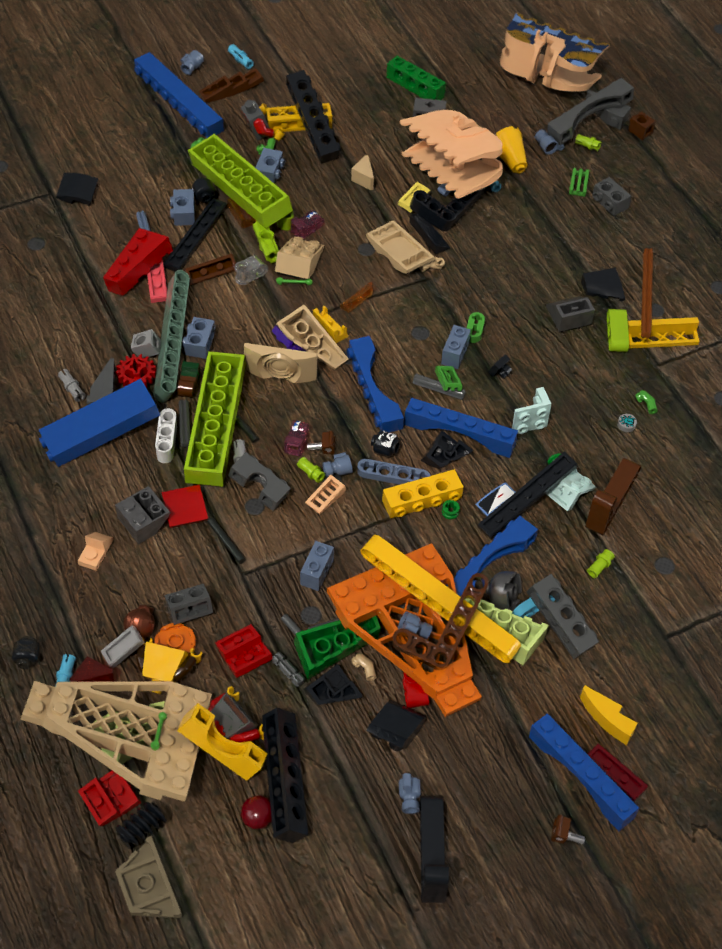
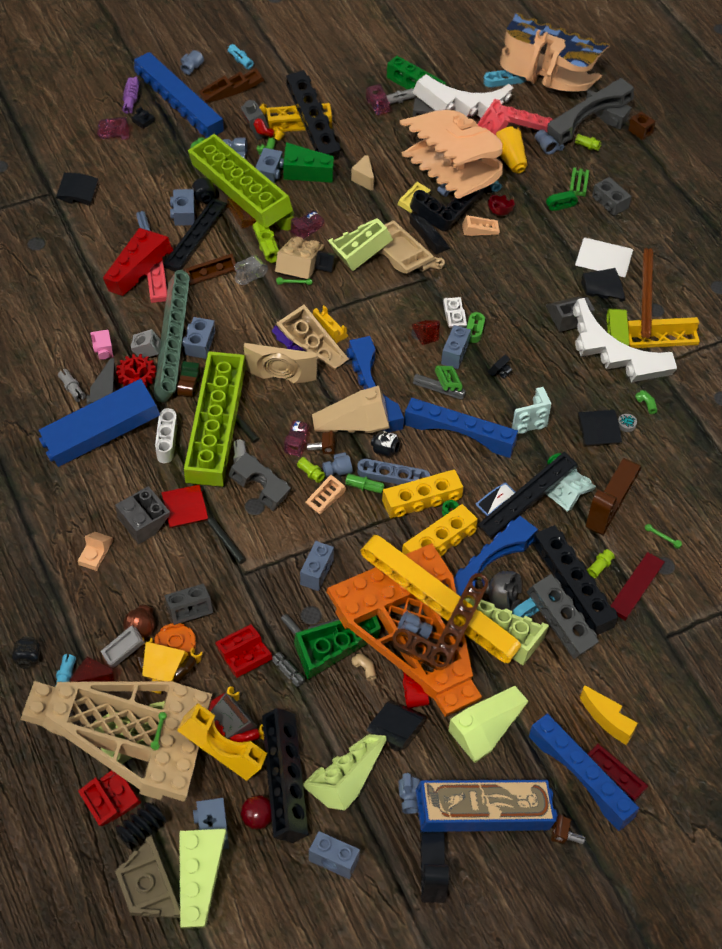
dark grey axle [179,399,191,448] -> none
black slope [303,664,363,705] -> none
clear orange slope [340,282,373,313] -> none
black slope [421,431,473,469] -> none
none -> bright pink brick [90,330,113,360]
none -> clear pink leg [97,117,130,140]
none -> medium lavender hinge [122,77,139,114]
none -> black tile [132,107,155,129]
none -> yellowish green wedge [180,829,227,929]
none -> sand blue brick [193,798,229,849]
none -> sand blue piece [223,138,247,160]
none -> green wedge [283,142,334,183]
none -> yellowish green wedge [303,734,387,810]
none -> sand blue brick [309,831,360,879]
none -> tan wedge [312,386,390,433]
none -> black tile [315,251,336,272]
none -> yellowish green wedge [328,218,393,272]
none -> bright green axle [345,473,384,493]
none -> clear pink leg [366,84,390,115]
none -> light grey pin [382,88,415,106]
none -> yellow brick [402,504,478,556]
none -> clear red slope [411,320,440,345]
none -> white arch [412,74,514,118]
none -> brick [415,780,557,832]
none -> white slope [443,297,467,328]
none -> yellowish green wedge [448,686,528,763]
none -> light nougat slope [462,215,500,236]
none -> coral bracket [477,99,553,136]
none -> medium azure beam [483,70,526,87]
none -> dark red hair [487,195,515,217]
none -> black brick [533,525,618,635]
none -> green beam [546,191,578,211]
none -> white arch [573,298,677,382]
none -> white sticker [575,237,633,277]
none -> black slope [578,410,622,447]
none -> dark red tile [610,552,665,621]
none -> bright green hinge [645,524,682,549]

